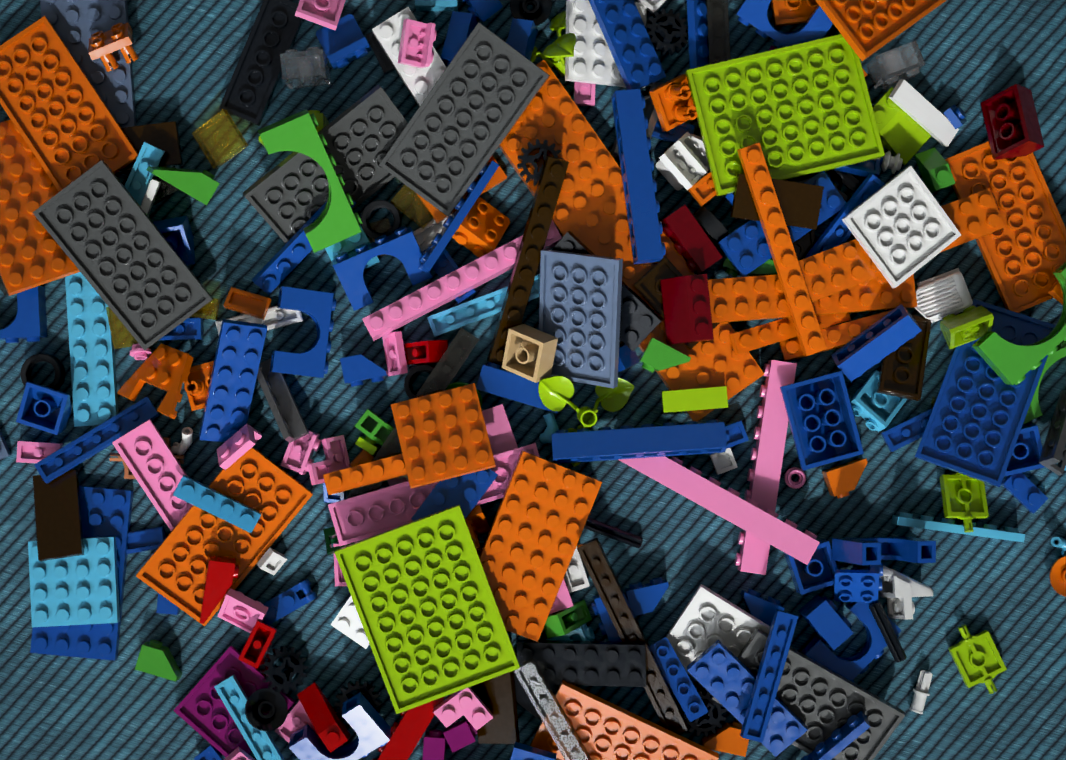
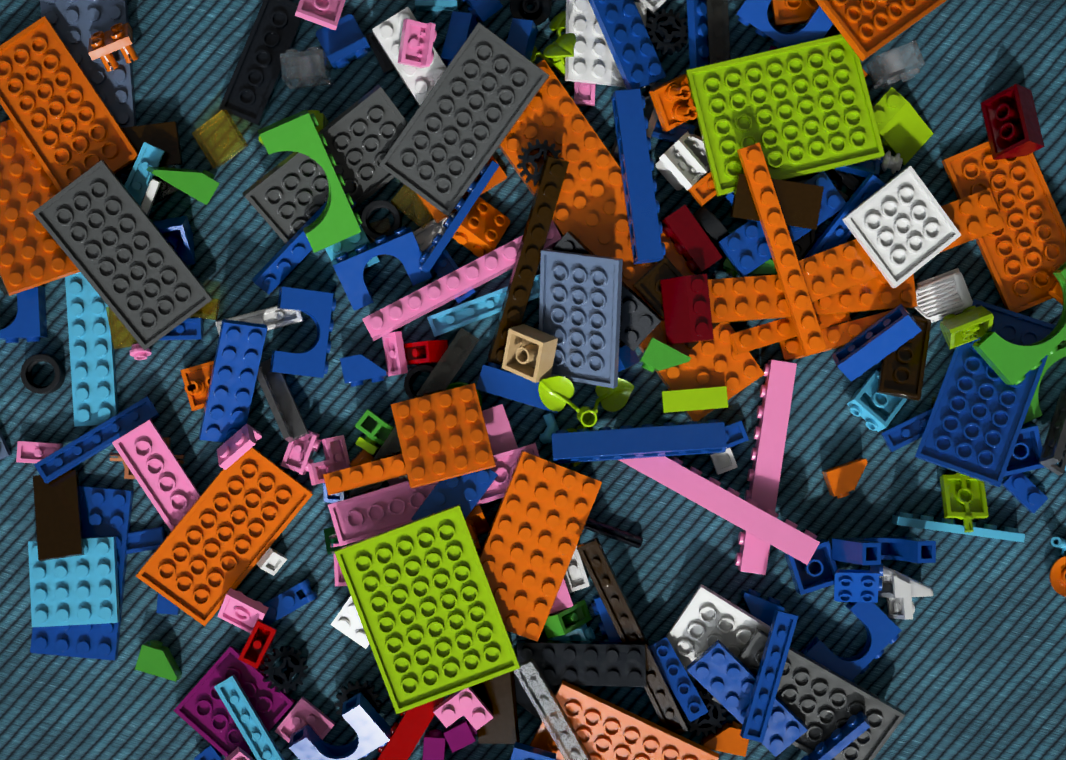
blue slope [16,381,71,435] -> none
orange wing [117,343,194,420] -> none
white arm [171,427,193,455] -> none
dark azure plate [173,475,261,533] -> none
red slope [200,555,239,624] -> none
orange tile [223,287,272,320] -> none
black dish [245,688,288,732] -> none
red slope [297,682,351,753] -> none
blue slope [625,577,669,616] -> none
blue slope [780,371,864,470] -> none
bright pink plate [784,467,806,489] -> none
blue brick [798,595,854,650] -> none
black axle [869,602,907,662] -> none
white tile [889,79,959,147] -> none
white axle [909,670,933,714] -> none
bright green slope [914,147,955,194] -> none
blue plate [943,104,967,129] -> none
lime plate [948,624,1007,694] -> none

